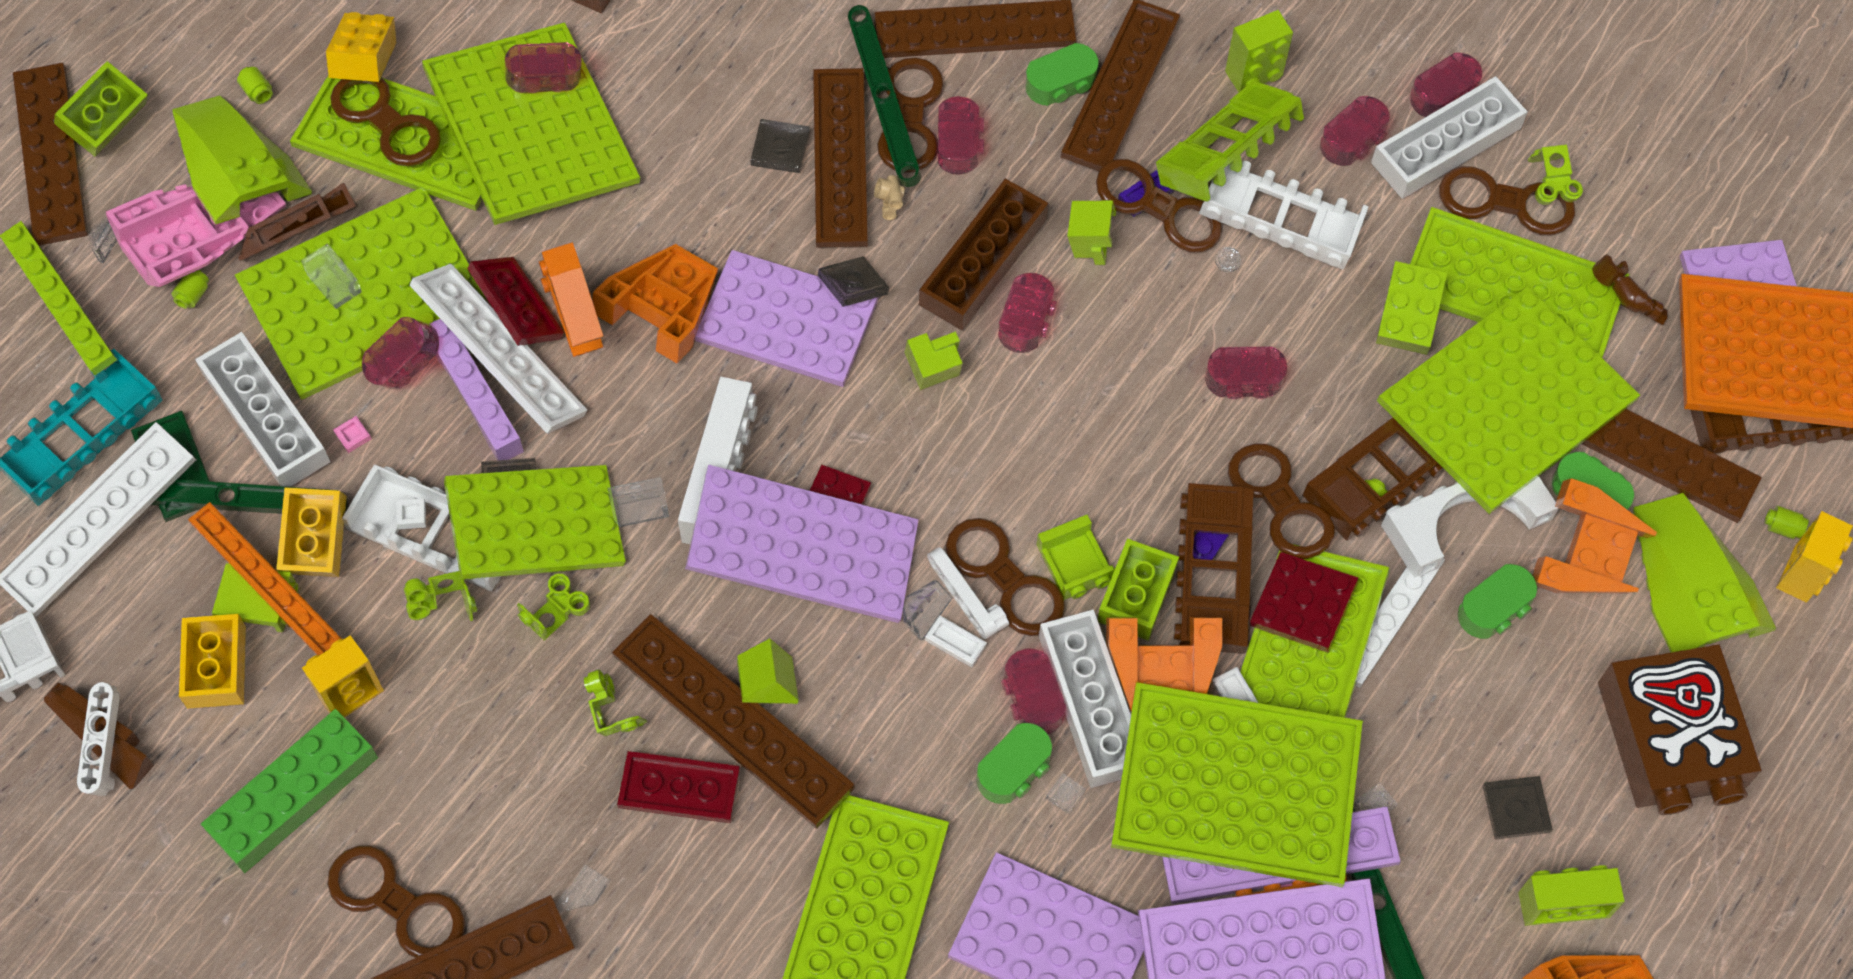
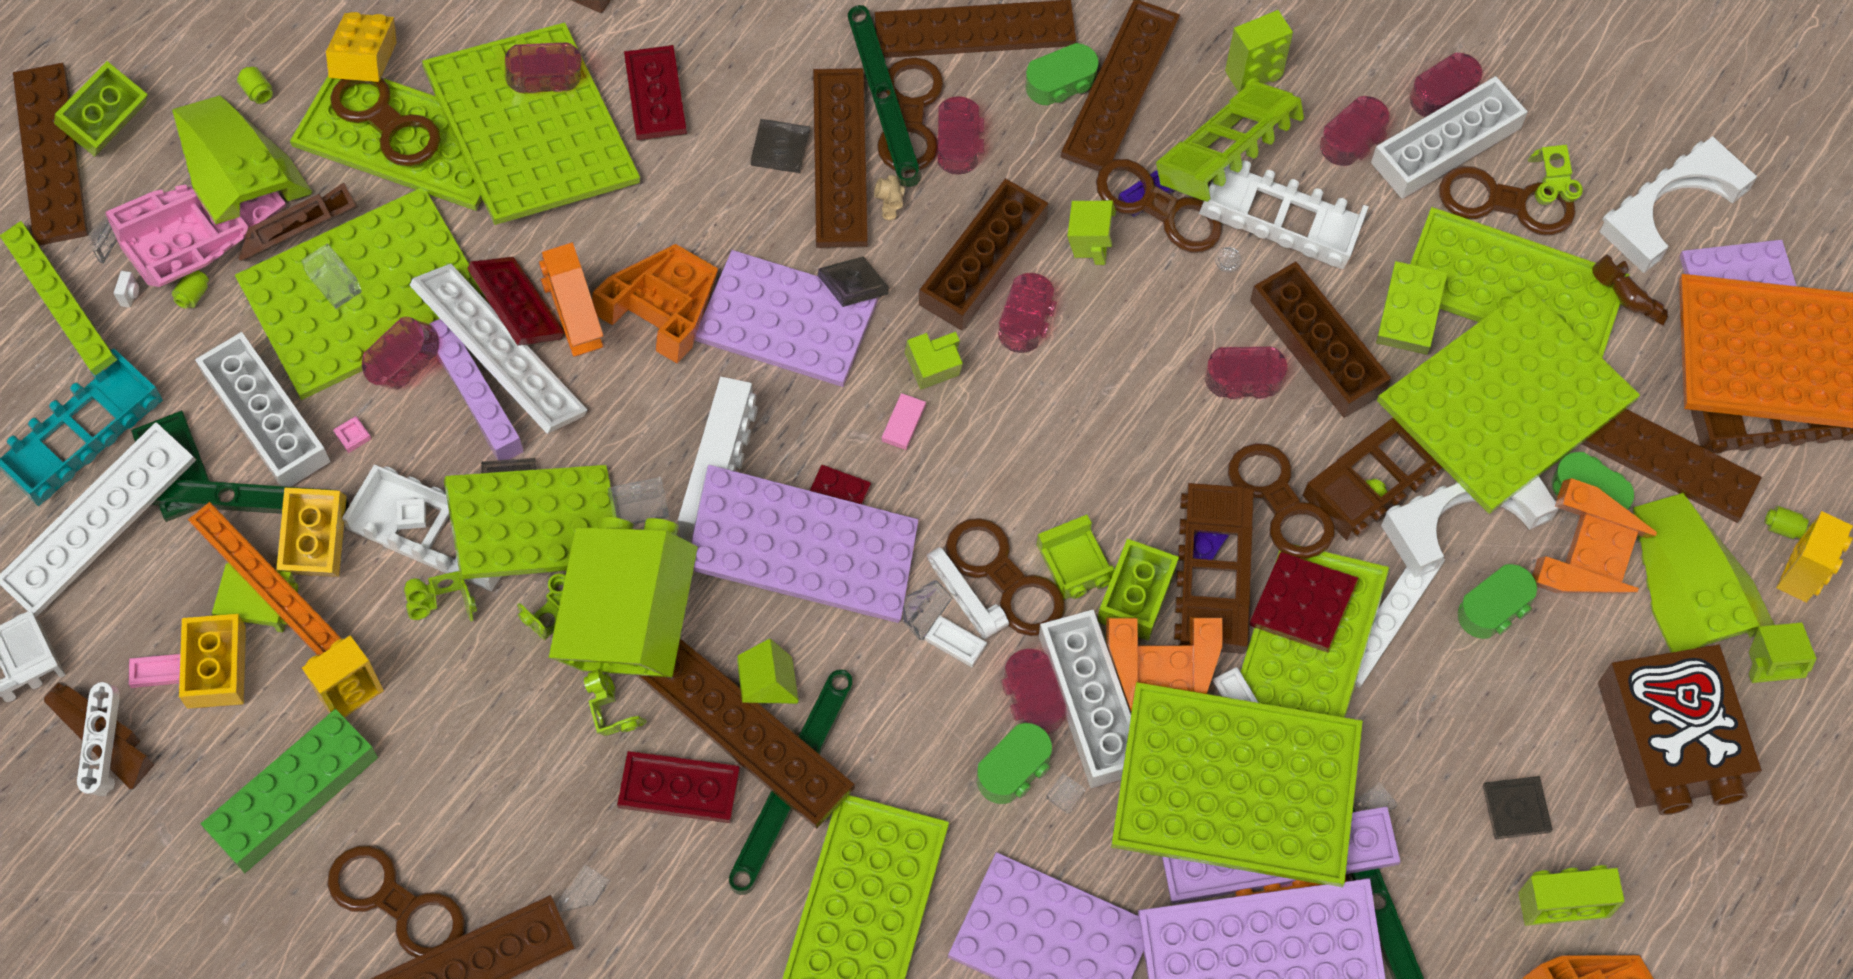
none -> white plate [114,271,139,308]
none -> bright pink tile [129,654,180,688]
none -> lime brick [548,517,698,678]
none -> dark red plate [624,45,687,141]
none -> dark green beam [729,669,853,895]
none -> bright pink tile [882,393,926,450]
none -> reddish brown brick [1250,261,1391,418]
none -> white arch [1600,136,1757,273]
none -> lime plate [1748,622,1817,683]

